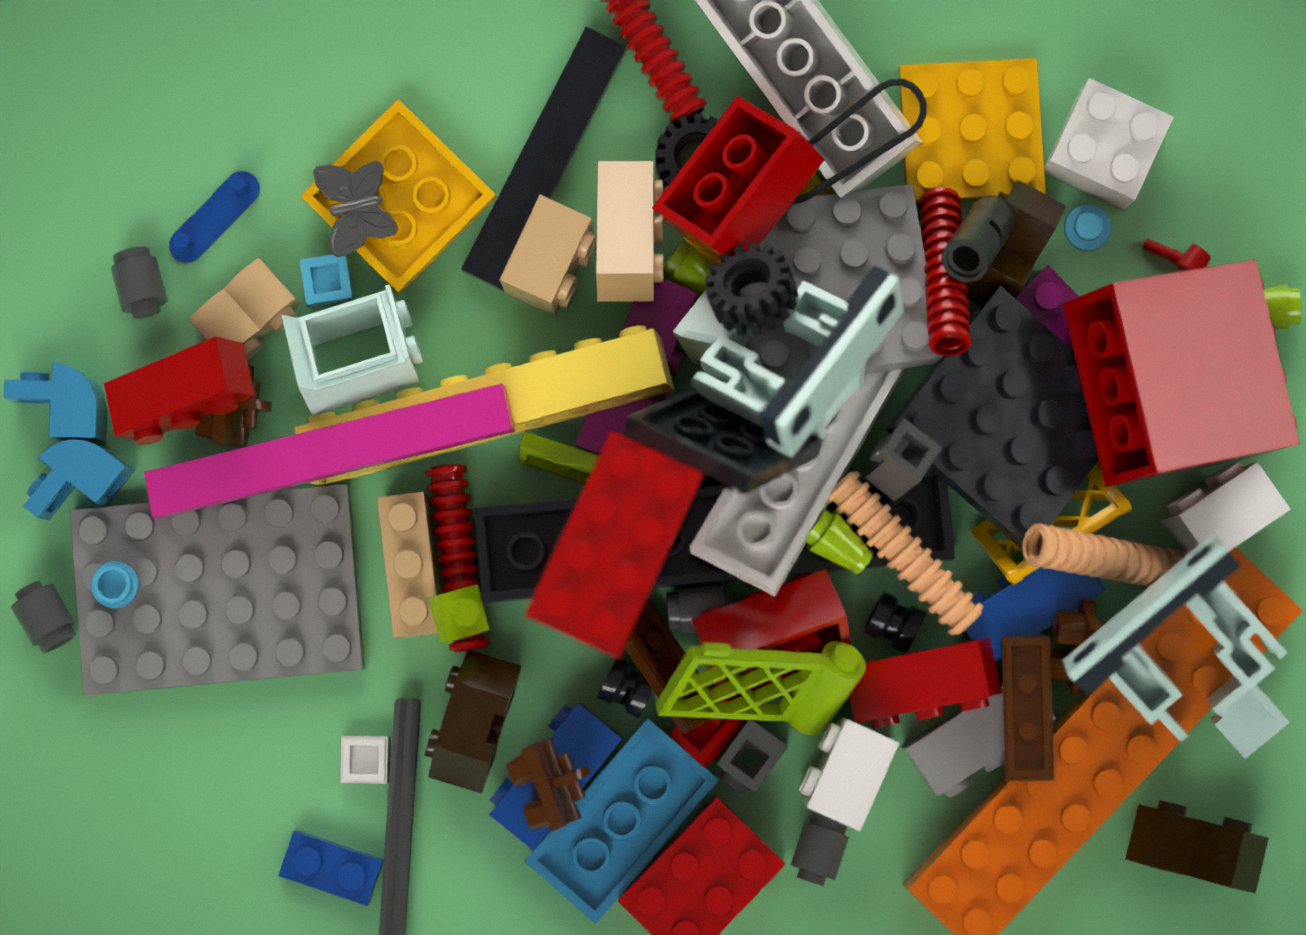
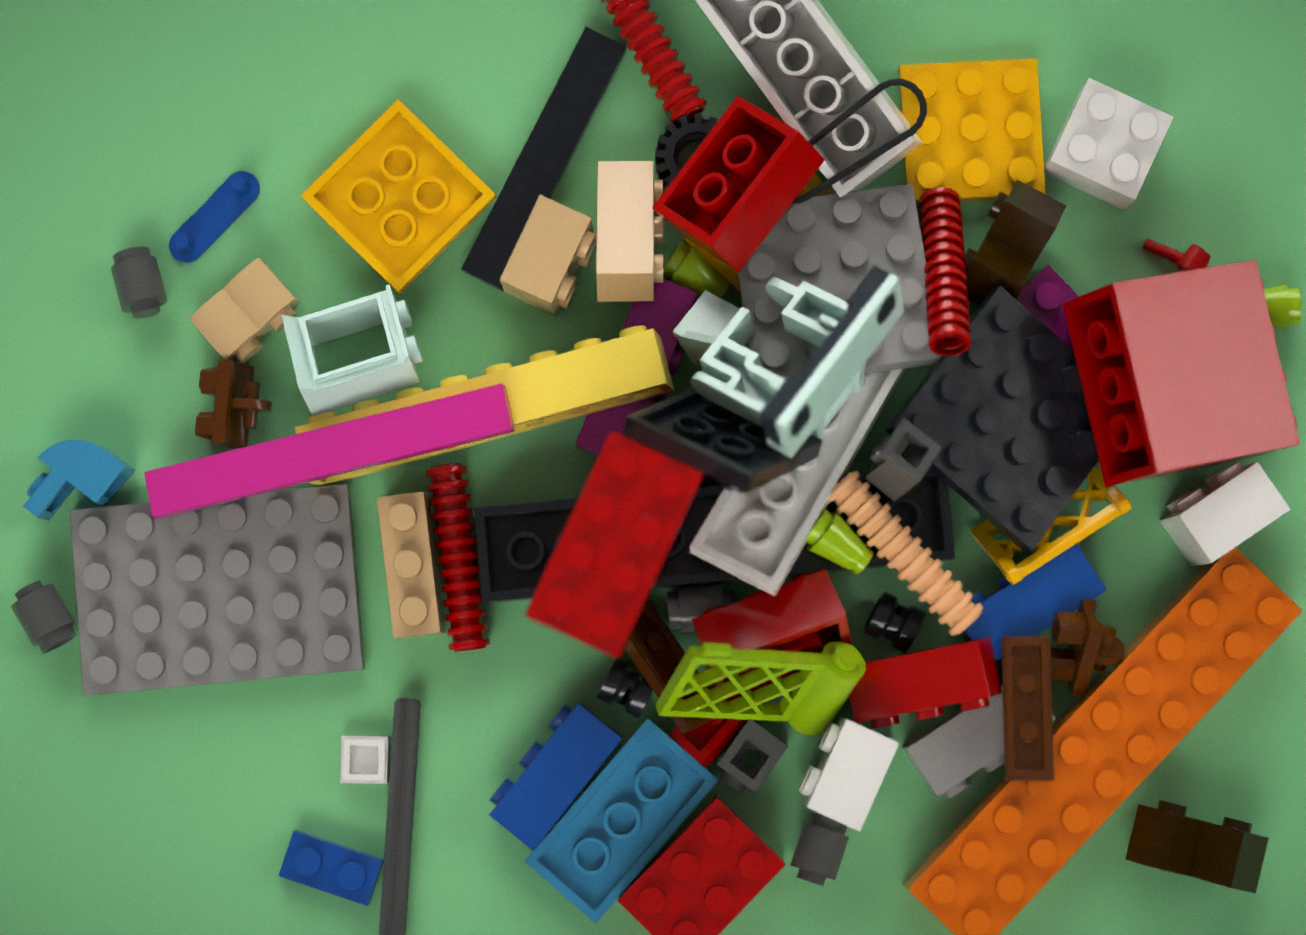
dark azure brick [4,362,107,442] -> none
medium azure plate [91,561,139,608] -> none
red brick [104,336,255,445] -> none
medium azure plate [300,254,354,308] -> none
dark grey piece [313,161,398,257] -> none
dark brown brick [425,650,522,794] -> none
lime plate [428,584,490,643] -> none
reddish brown hips [506,737,592,831] -> none
lime tile [518,431,599,485] -> none
black tyre [705,243,798,336] -> none
pearl dark grey pin [942,196,1016,282] -> none
light nougat piece [1022,524,1188,587] -> none
light aqua container [1063,534,1290,759] -> none
medium azure plate [1064,204,1111,251] -> none

